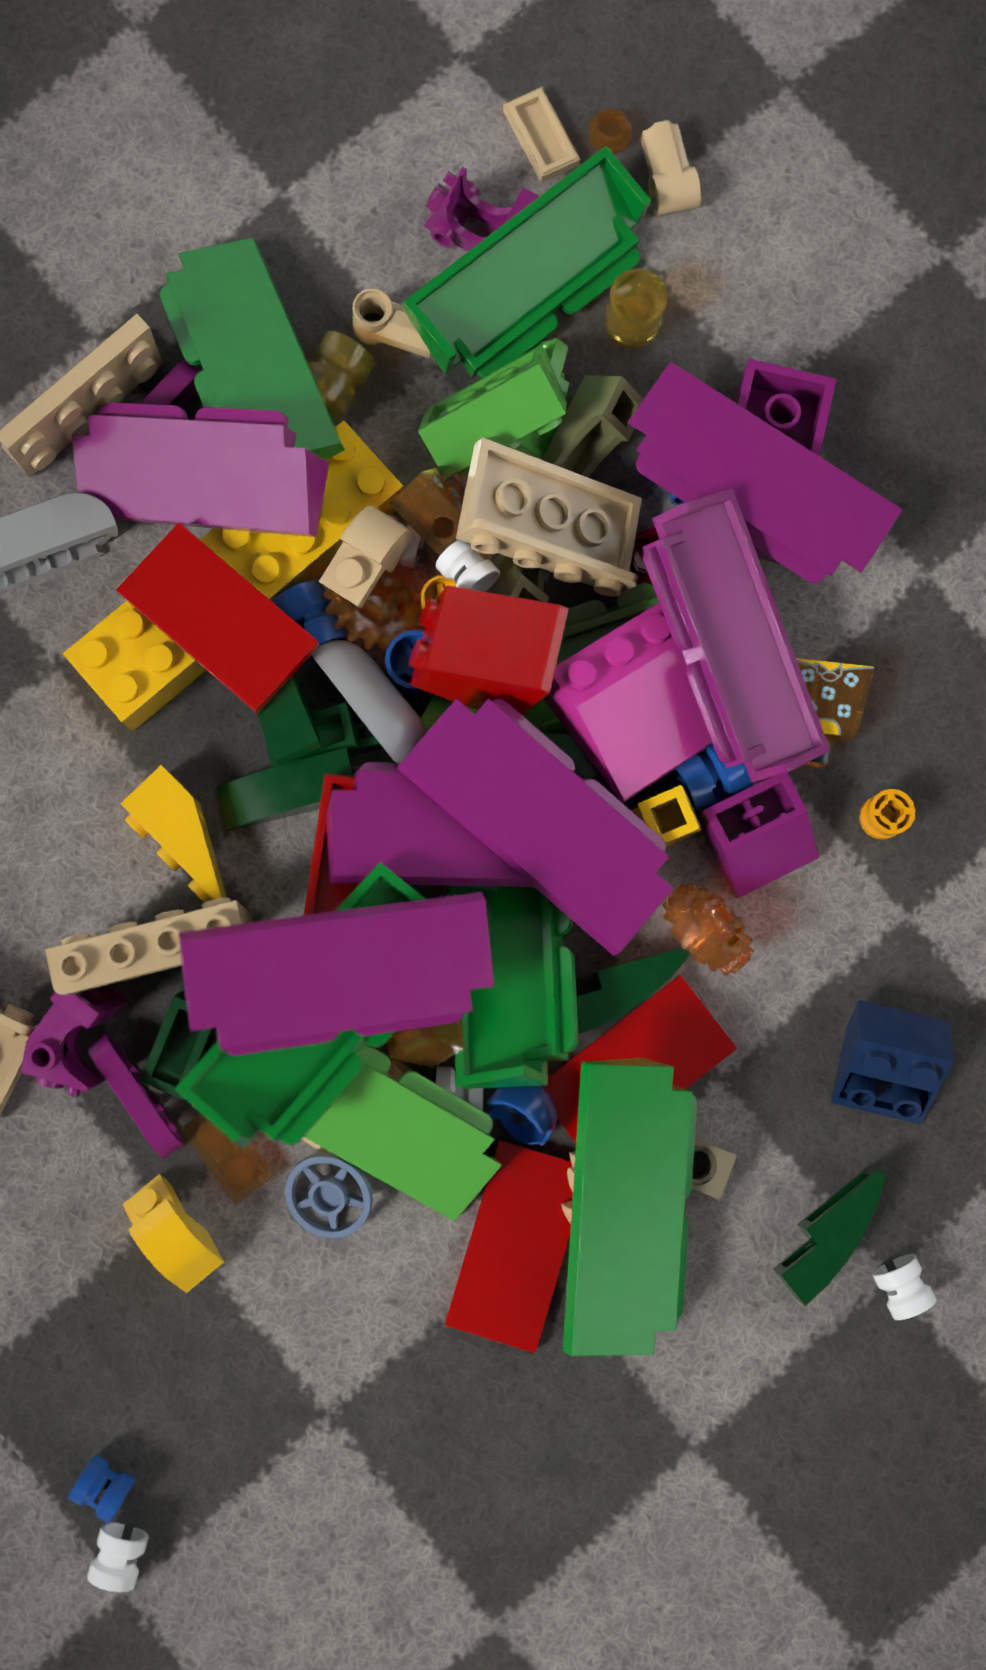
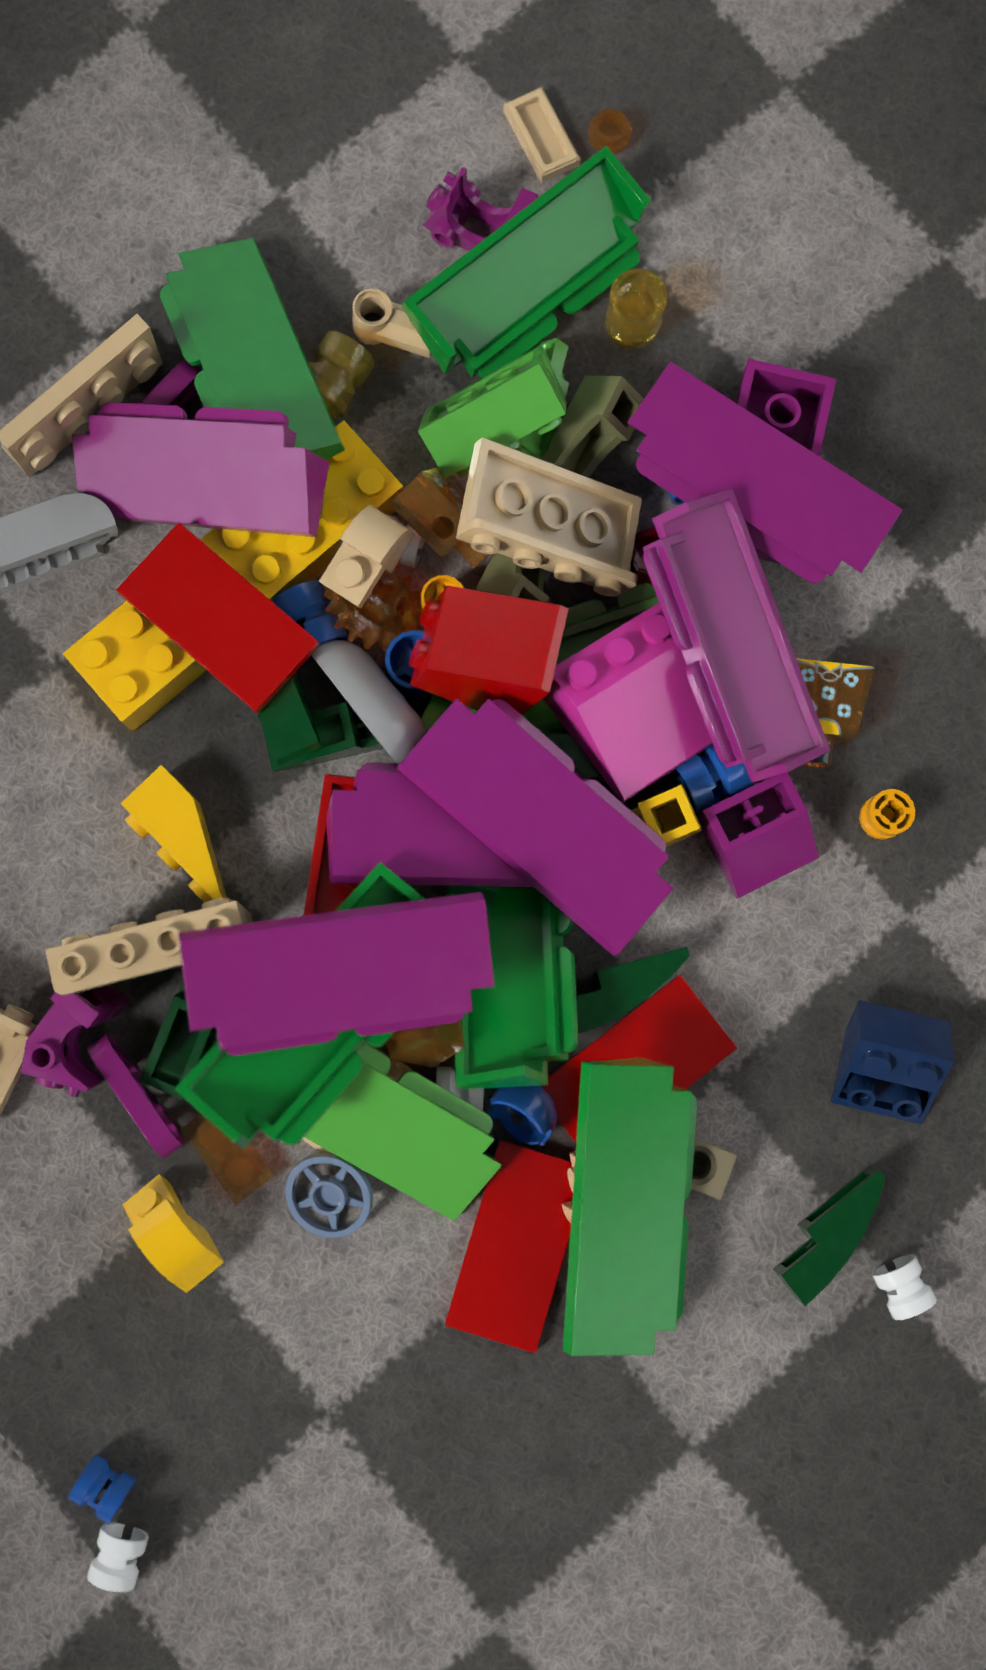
dark green slope [217,748,354,831] -> none
white wheel [436,539,500,592] -> none
tan piece [641,120,701,216] -> none
clear orange gear [662,883,754,976] -> none

